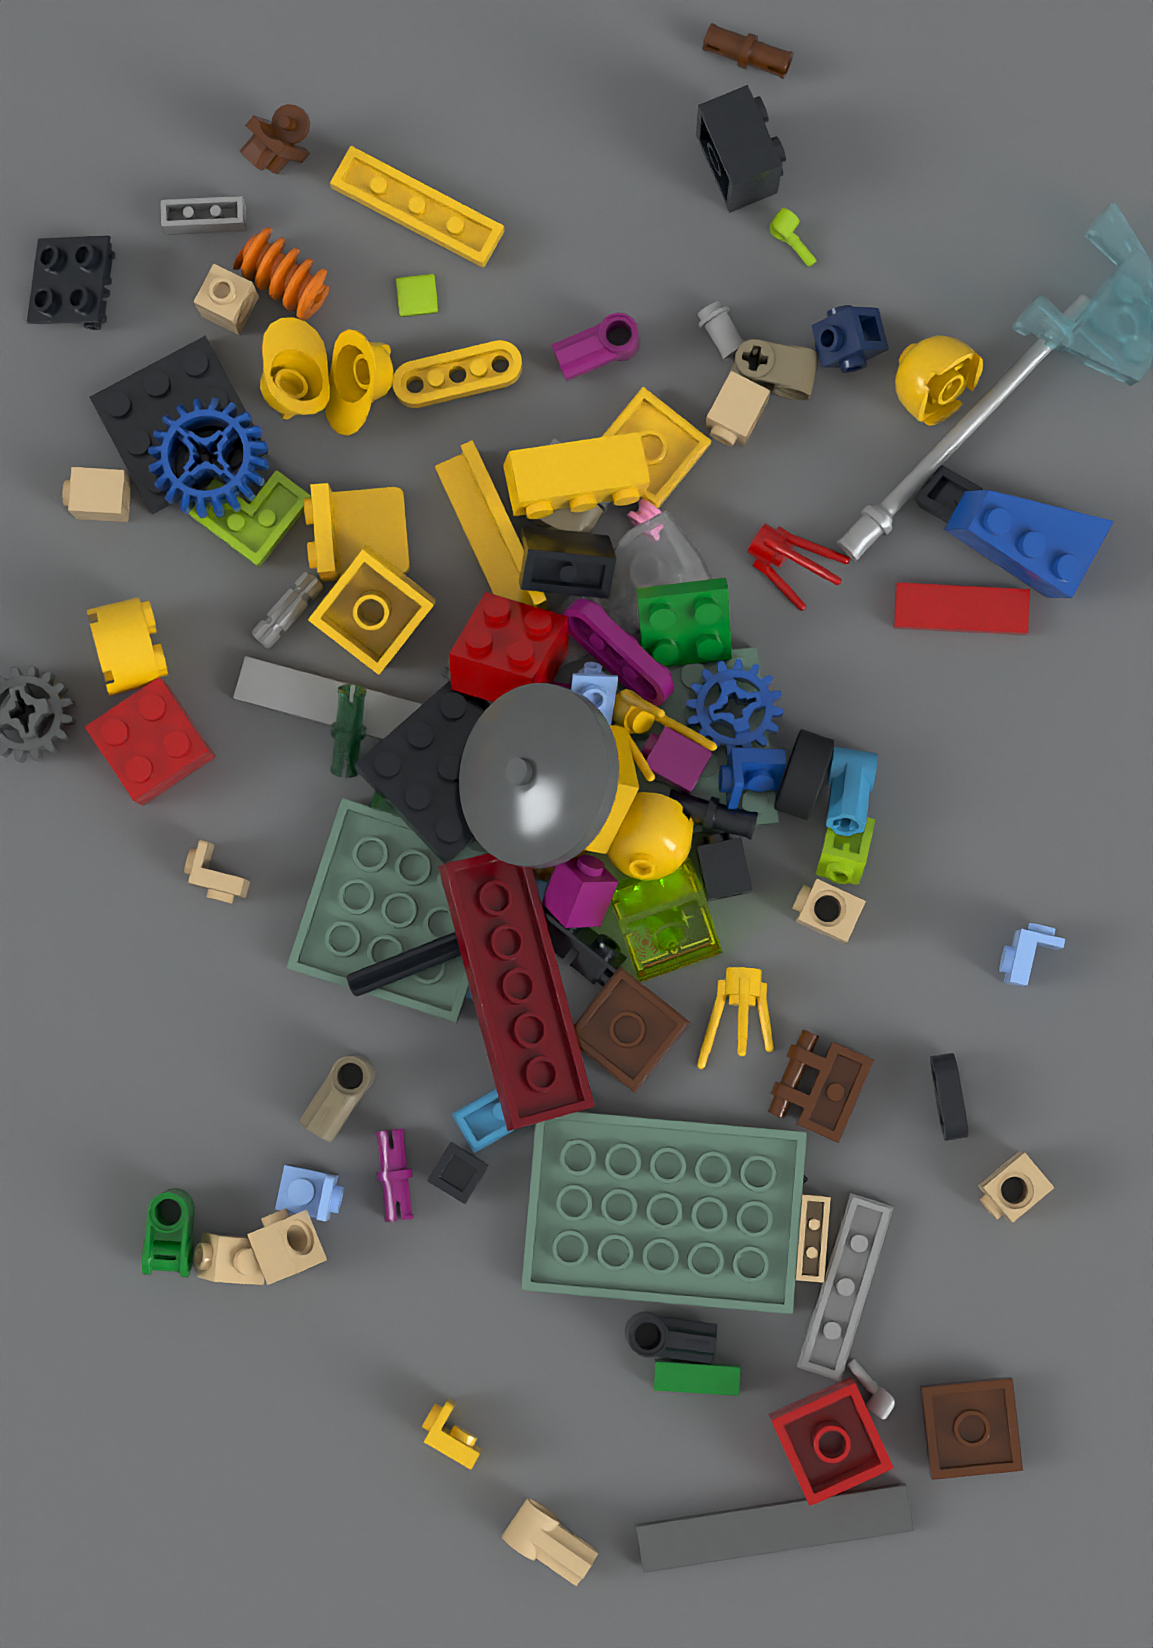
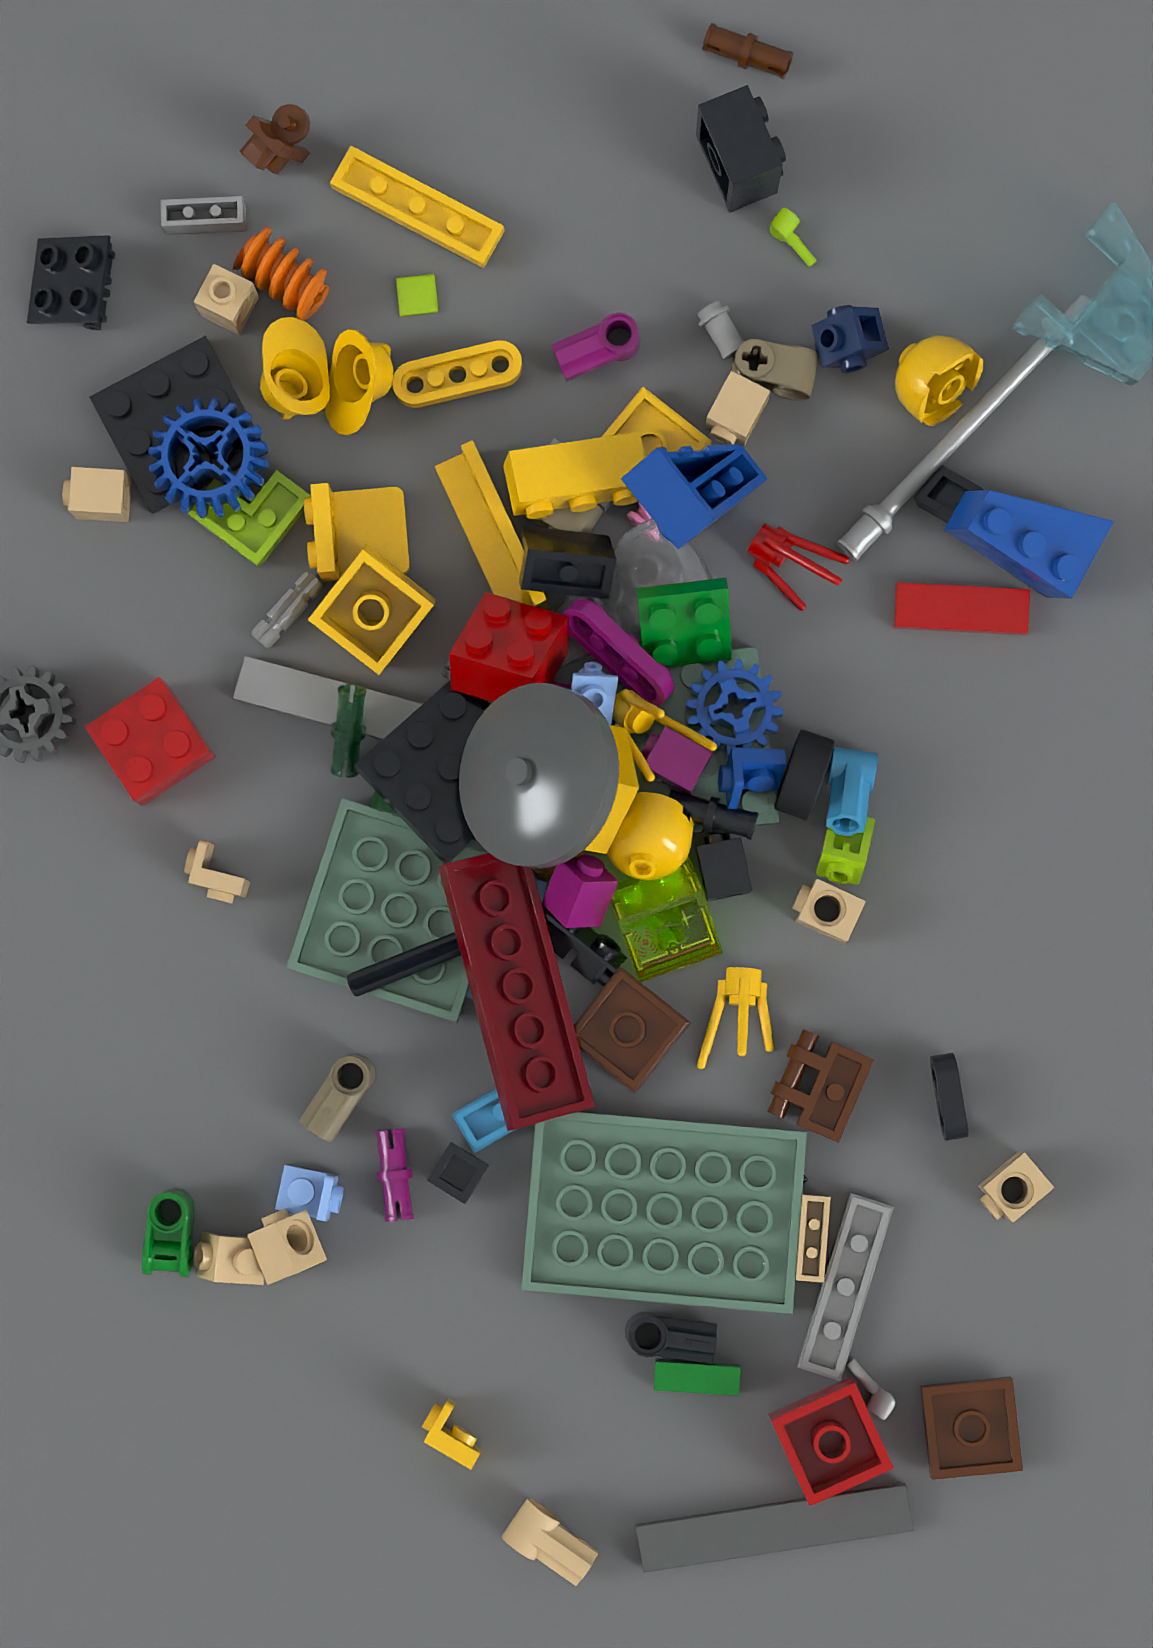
yellow brick [86,597,168,696] -> none
light blue bracket [999,923,1065,987] -> none
none -> blue wedge [621,444,768,550]

